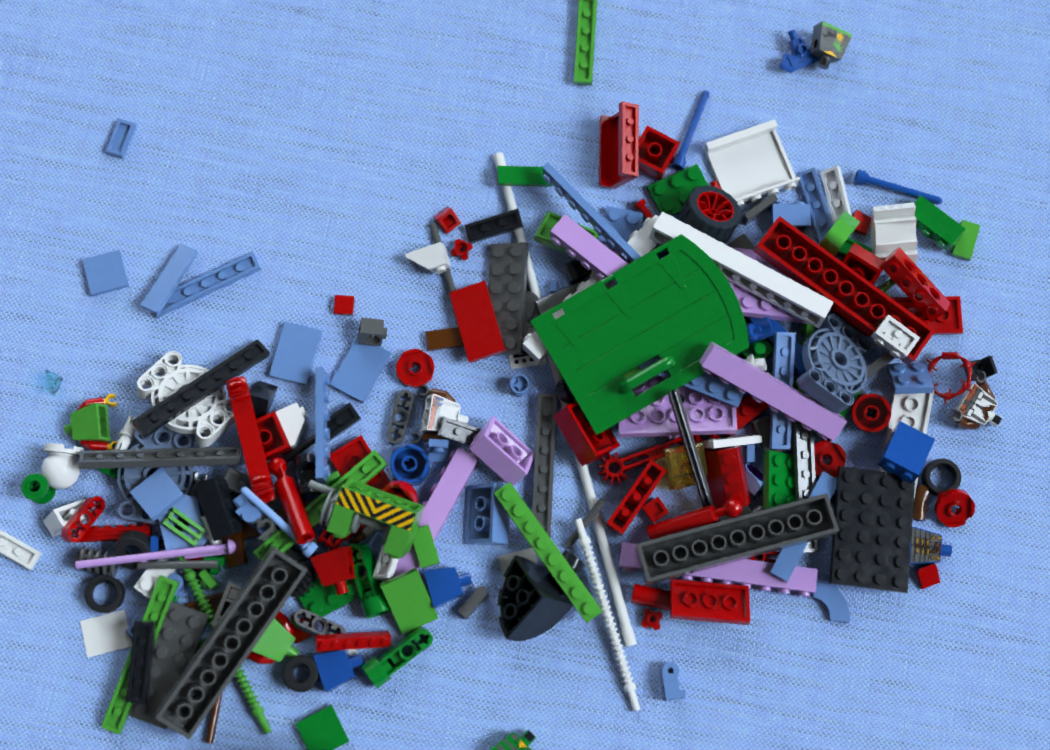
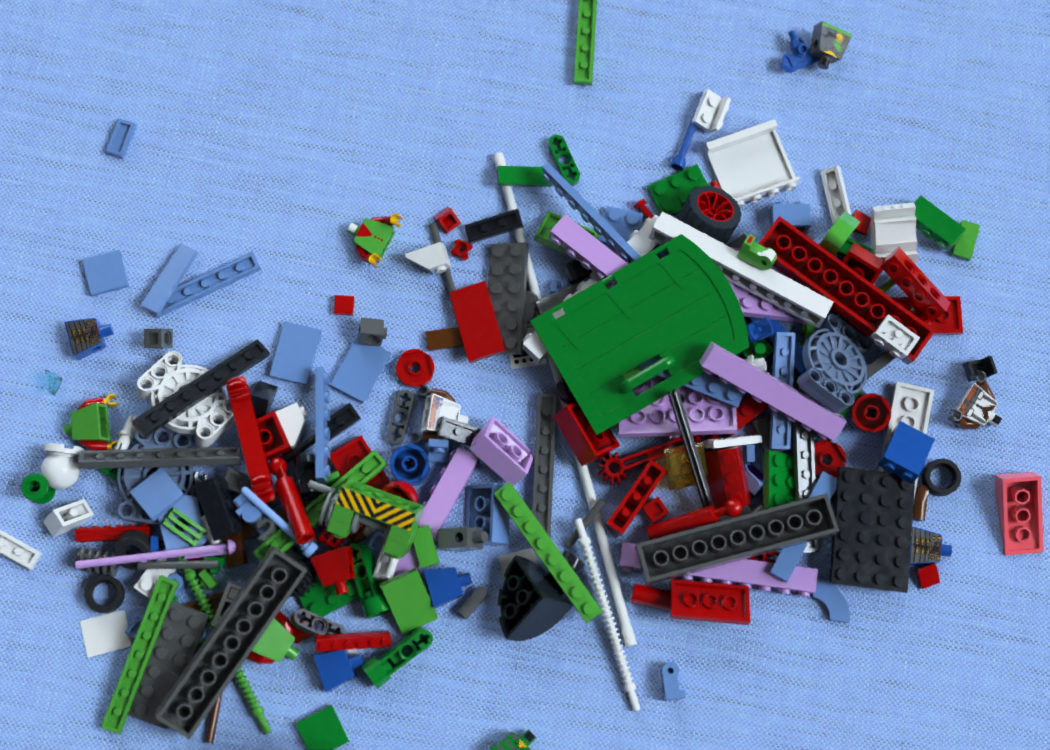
red beam [61,496,105,543] -> none
black tile [126,620,157,704] -> none
black tyre [282,655,320,692] -> none
medium blue wheel [510,374,529,397] -> none
red panel [599,101,639,189] -> none
red brick [639,126,680,181] -> none
red plate [641,608,663,630] -> none
dark grey tile [742,194,778,225] -> none
medium blue tile [797,167,834,243] -> none
blue piece [854,169,942,204] -> none
medium blue plate [887,362,934,394] -> none
red piece [926,352,976,404] -> none
red plate [934,489,975,527] -> none
none -> torso [64,318,114,360]
none -> dark grey brick [144,329,173,348]
none -> torso [347,213,403,268]
none -> dark grey torso [438,527,488,552]
none -> green beam [548,135,580,186]
none -> white bracket [692,89,731,133]
none -> bright green leg [737,234,777,270]
none -> coral slope [995,472,1044,555]

